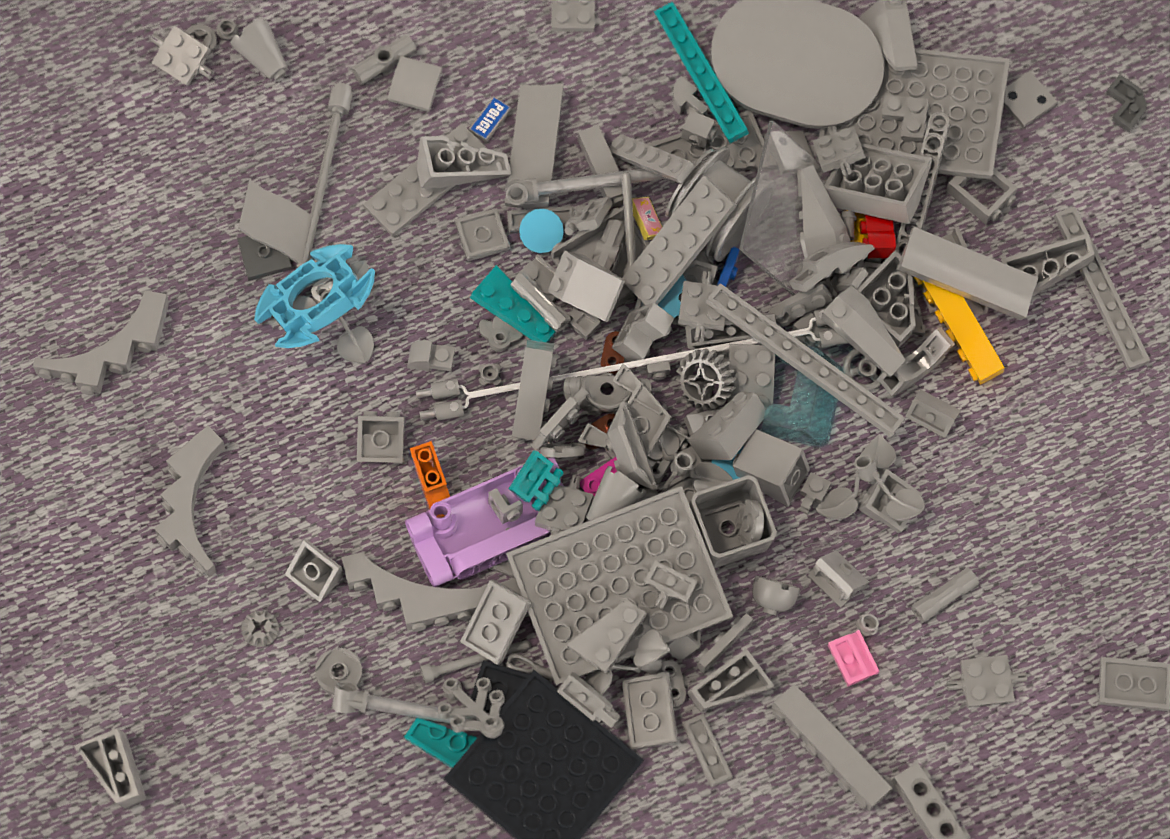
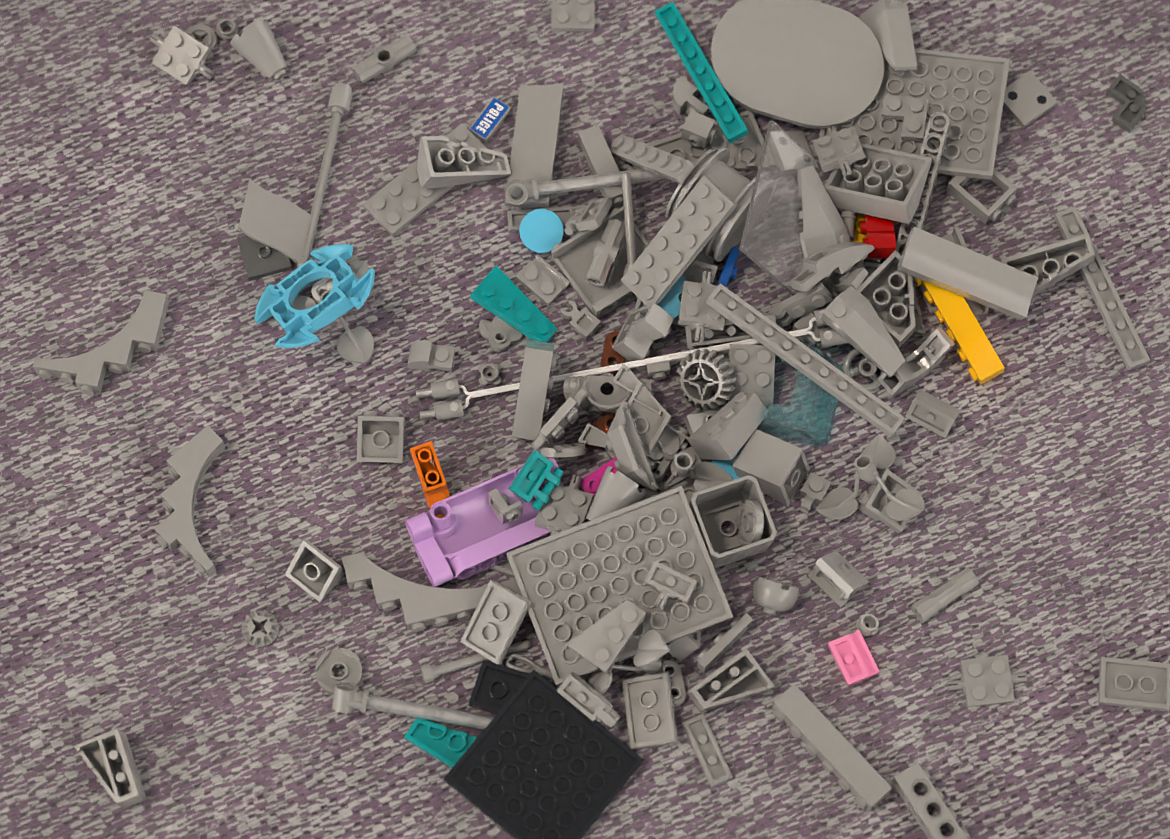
light grey slope [387,56,442,112] -> none
light grey plant [438,678,505,738] -> none
light grey plate [455,208,510,262] -> none
light grey axle [511,272,571,333] -> none
slope [548,250,625,322] -> none
tile [632,197,662,240] -> none

